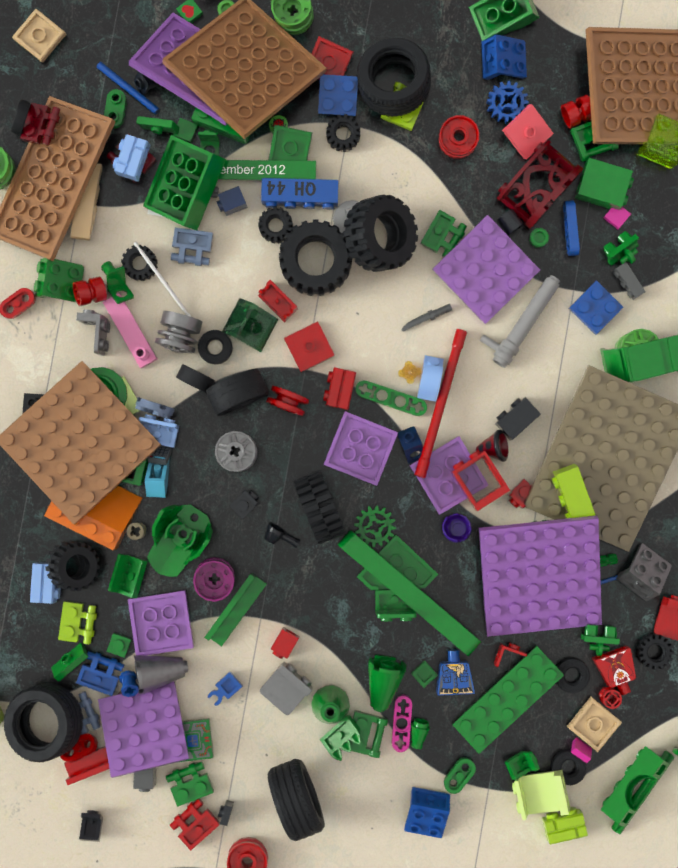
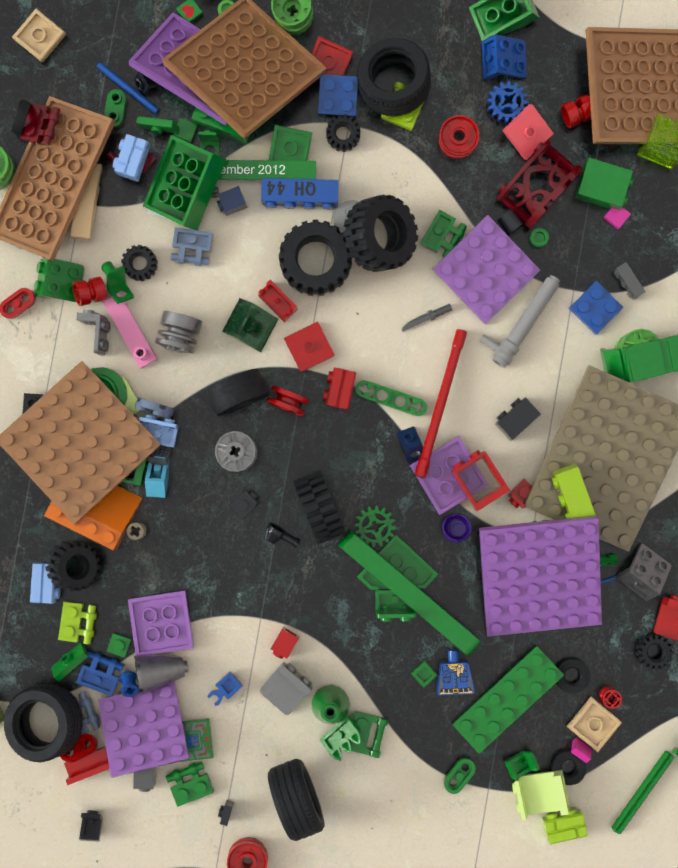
green bracket [108,554,148,598] -> none
white piece [133,242,191,317] -> none
green piece [147,505,213,577] -> none
red plate [170,798,220,851] -> none
black tyre [176,364,215,393] -> none
magenta wheel [193,557,235,602] -> none
black tyre [198,330,233,364] -> none
green fence [204,573,267,647] -> none
black tyre [258,207,293,244] -> none
tile [269,115,288,134] -> none
medium lavender plate [323,411,398,486] -> none
green cone [368,655,407,712] -> none
dark pink beam [392,694,412,752] -> none
clear yellow plate [398,361,421,384] -> none
blue bracket [404,787,450,838] -> none
green cone [411,718,430,749] -> none
light blue brick [417,355,444,402] -> none
hat [476,430,509,462] -> none
red bracket [493,643,527,667] -> none
blue beam [563,200,580,256] -> none
green plate [570,121,619,162] -> none
green hips [581,624,620,656] -> none
red torso [592,645,636,695] -> none
green arch [601,746,670,828] -> none
green hips [604,231,639,266] -> none

